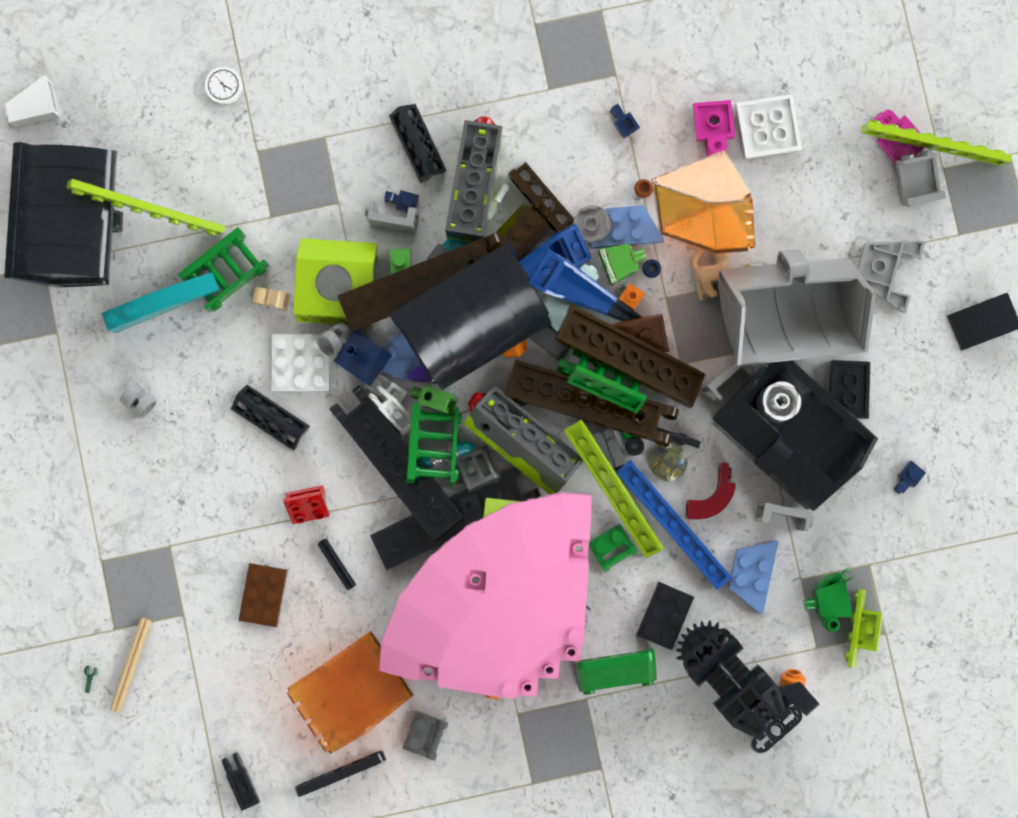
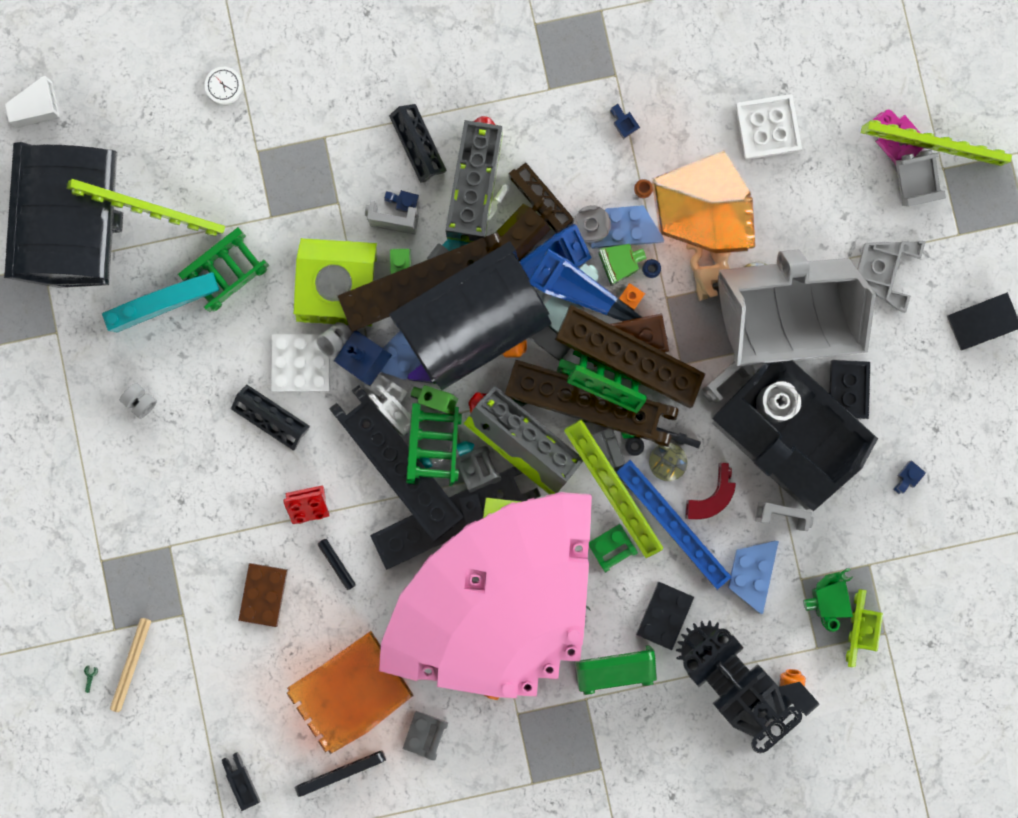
tan leg [251,287,291,312] -> none
dark pink plate [693,100,735,159] -> none

